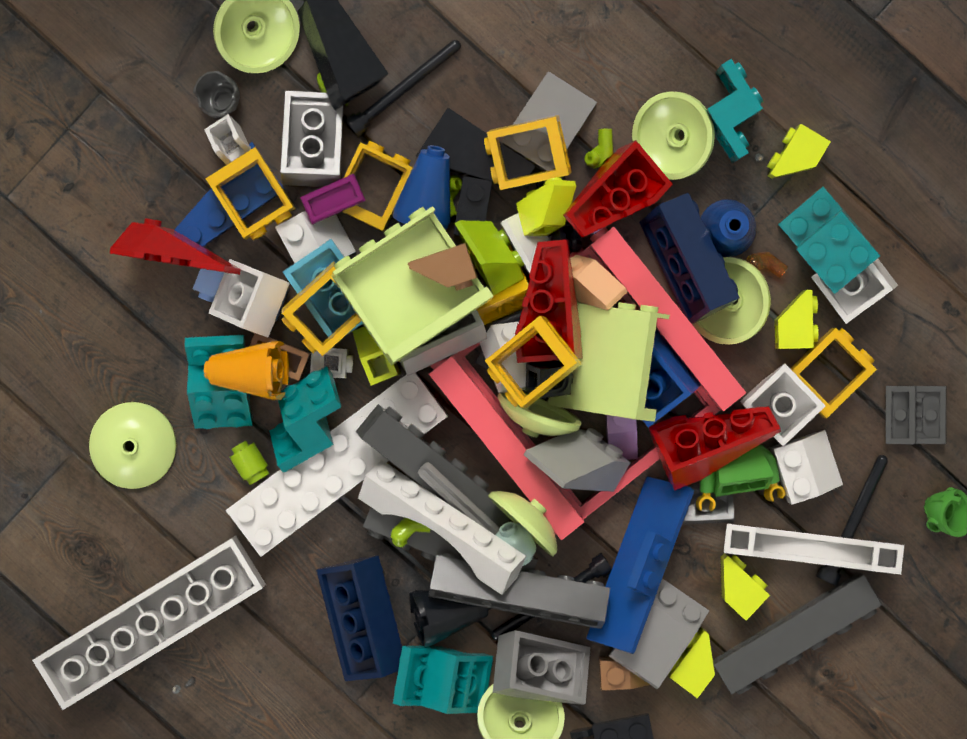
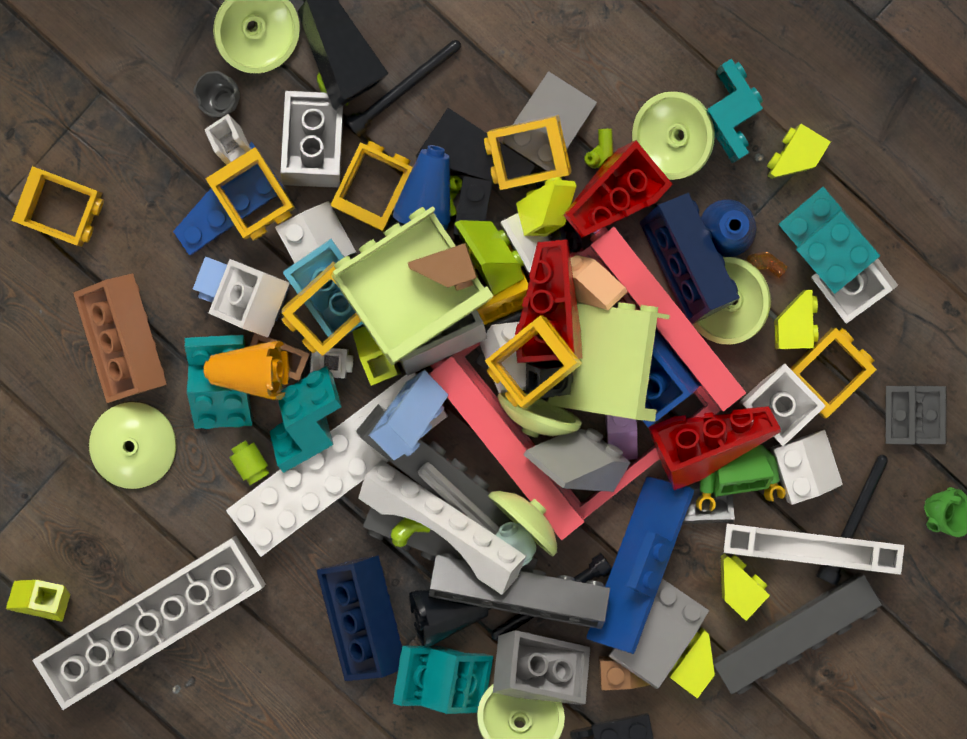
red wedge [110,218,241,275] -> none
magenta tile [300,174,366,225] -> none
none -> neon yellow slope [6,580,71,622]
none -> yellow window [12,166,104,247]
none -> nougat slope [73,274,167,403]
none -> light blue brick [369,370,448,460]

